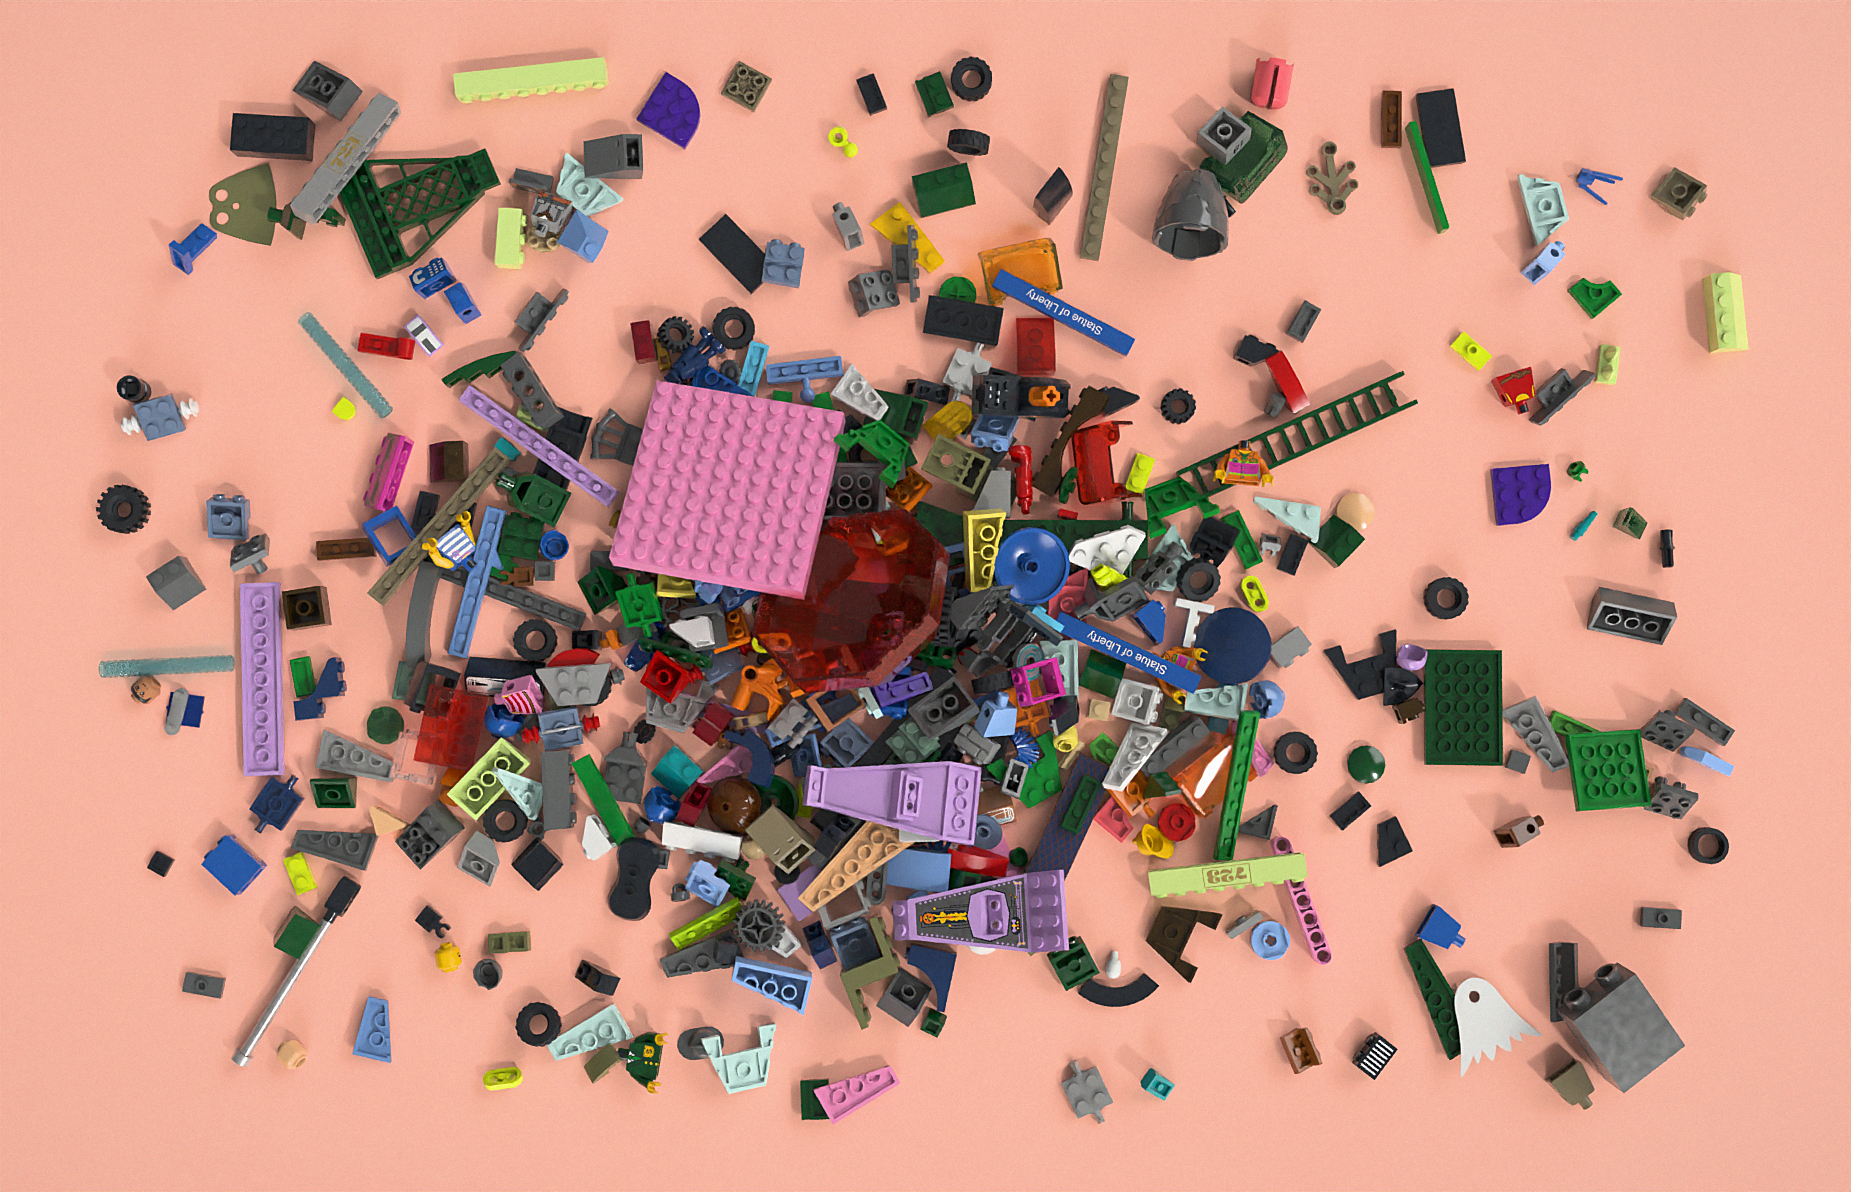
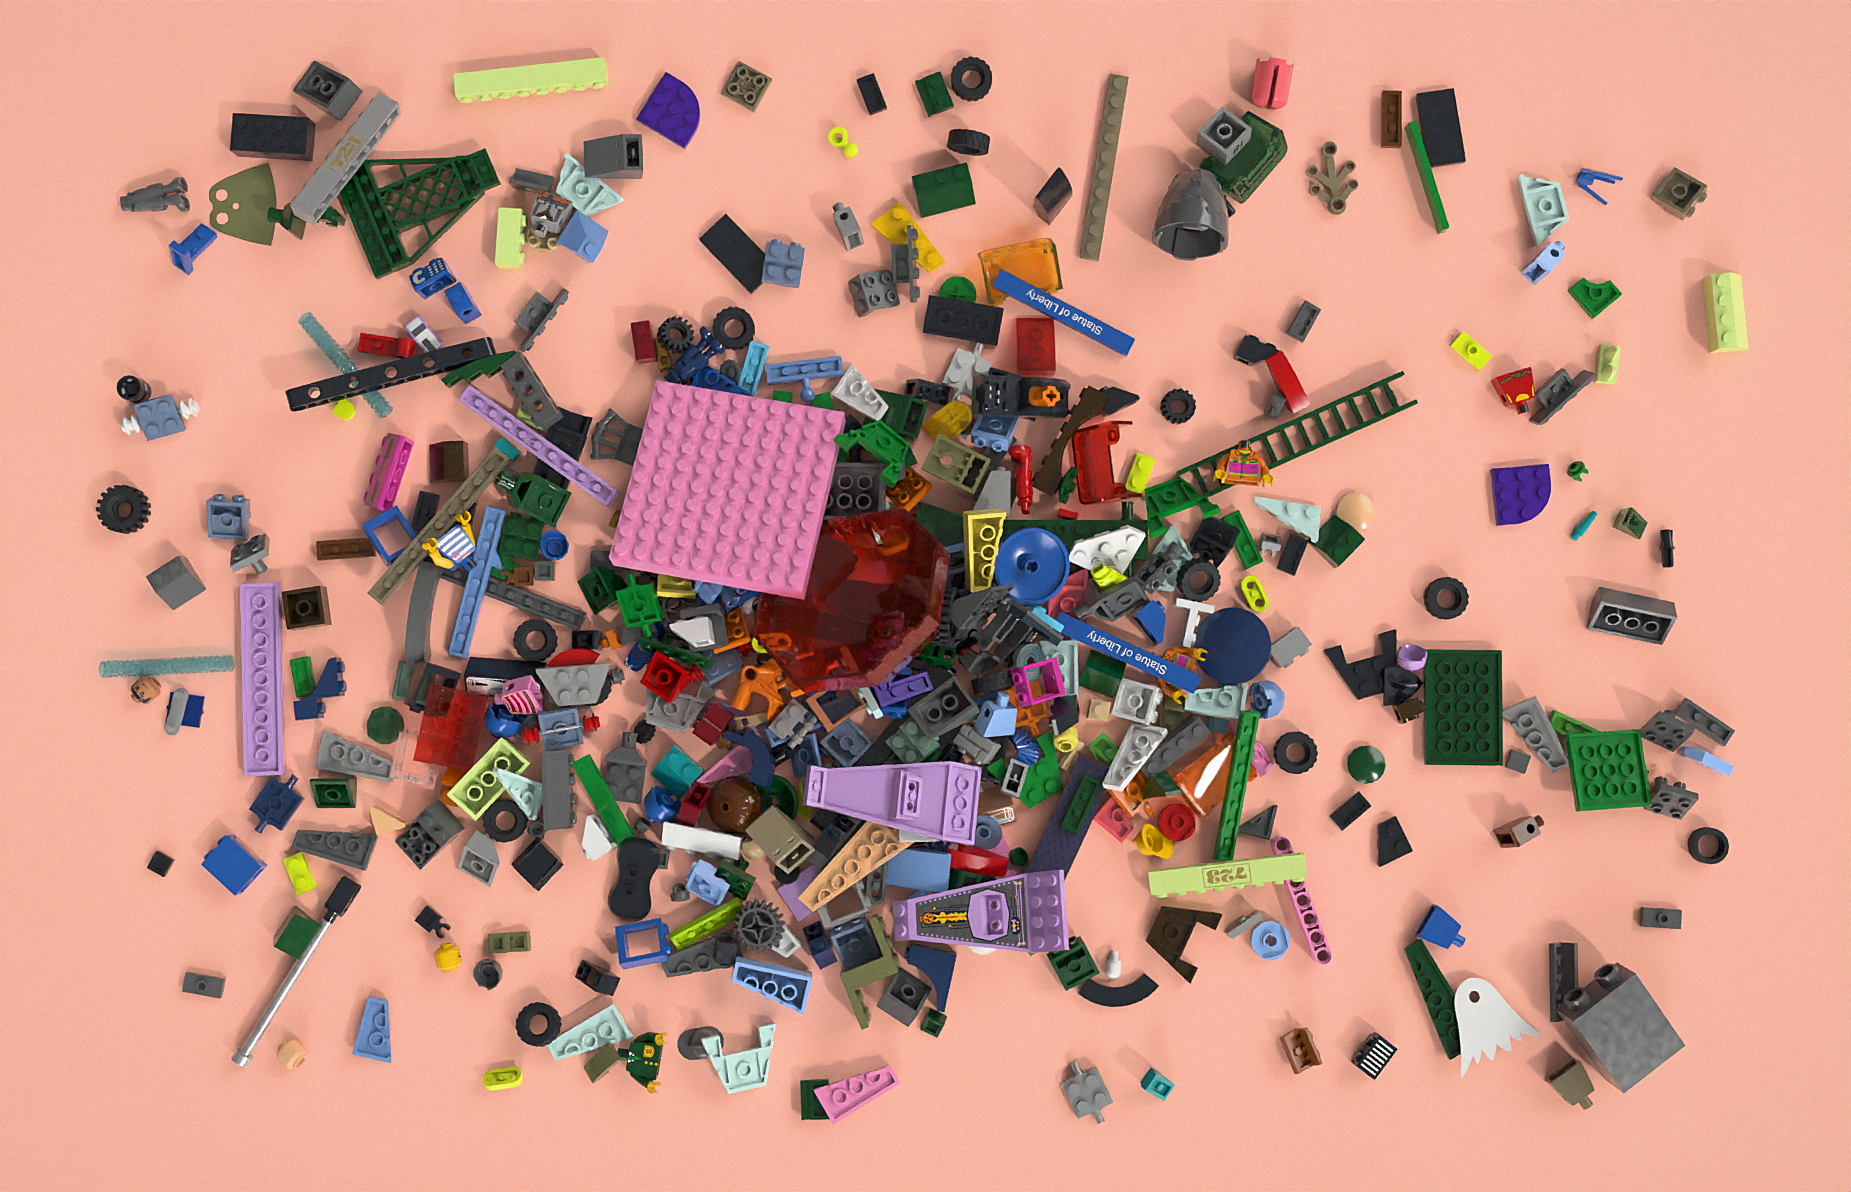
none -> dark grey piece [120,177,190,212]
none -> black beam [285,337,496,412]
none -> blue window [615,918,671,970]

